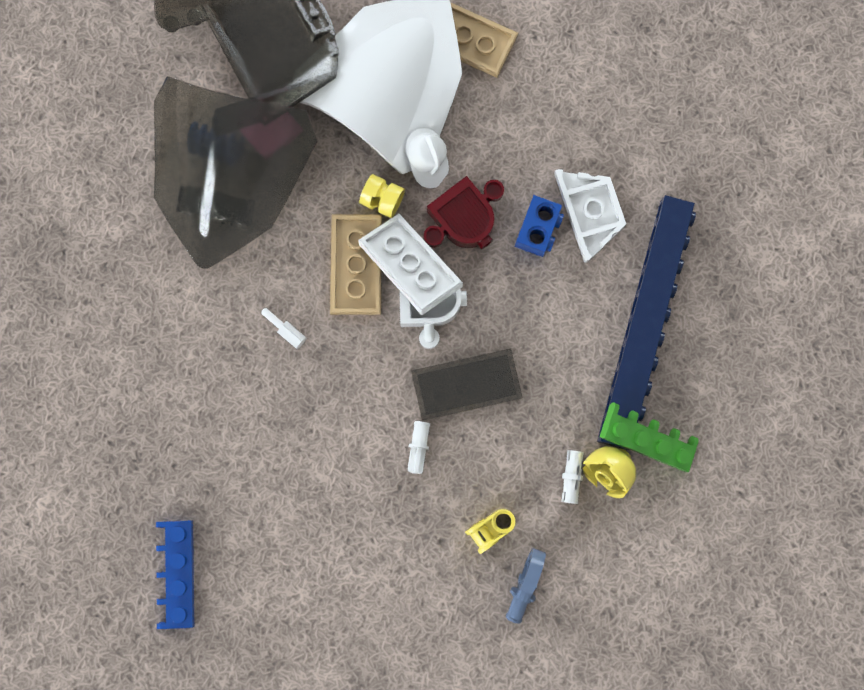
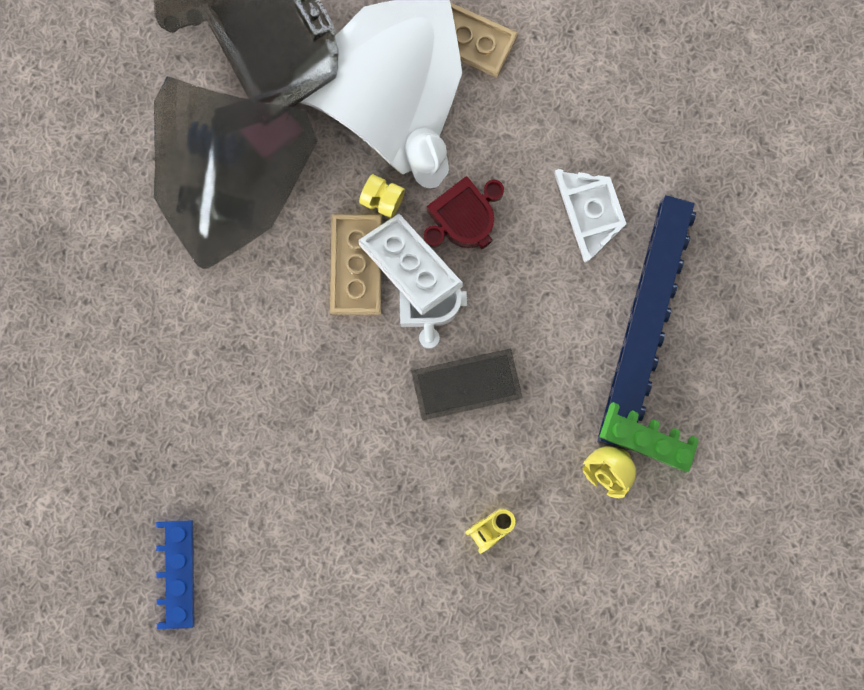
white axle [261,308,307,349] -> none
white axle [408,421,430,474] -> none
sand blue pin [506,548,546,624] -> none
blue brick [514,195,564,257] -> none
white pin [561,450,584,504] -> none

